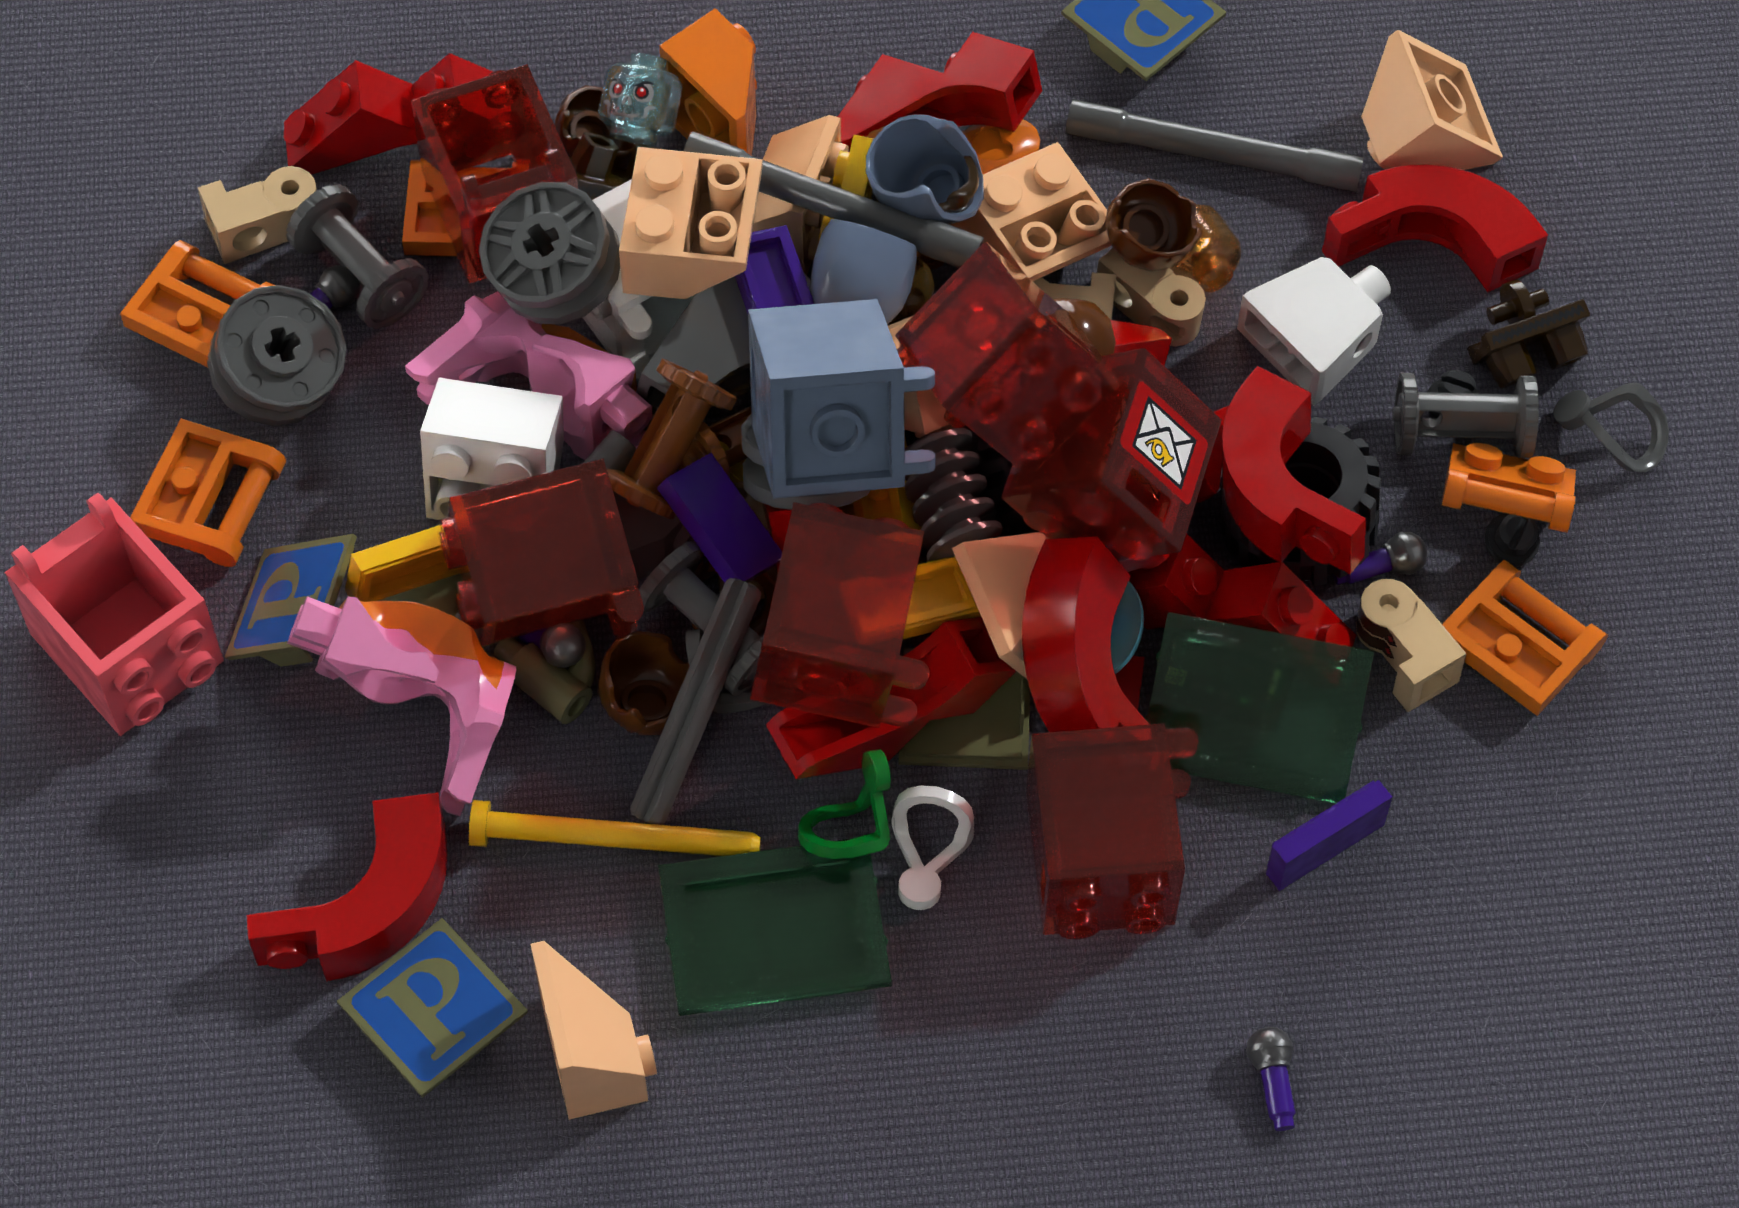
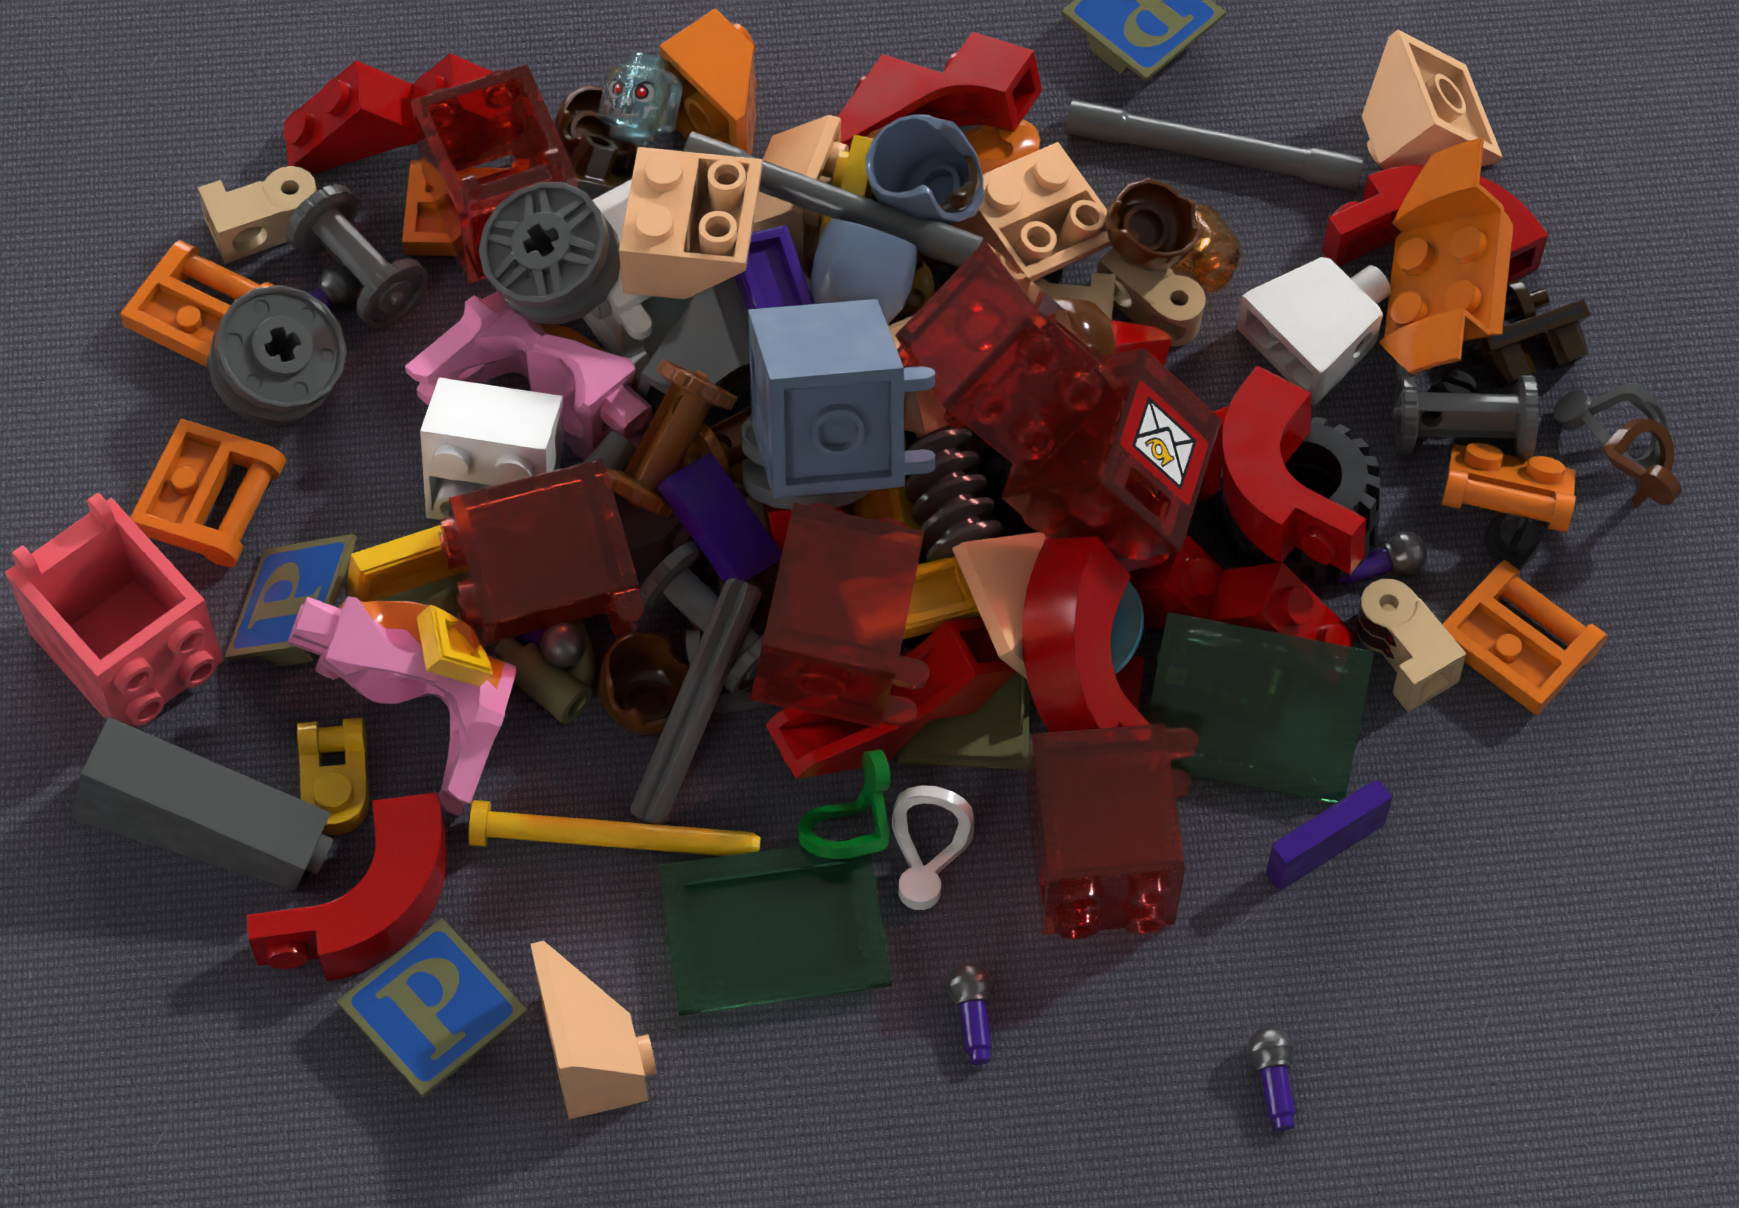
none -> dark grey slope [70,717,333,891]
none -> yellow plate [297,717,369,835]
none -> yellow tile [416,605,493,687]
none -> piece [946,962,993,1065]
none -> orange piece [1379,138,1513,374]
none -> reddish brown piece [1604,418,1682,508]

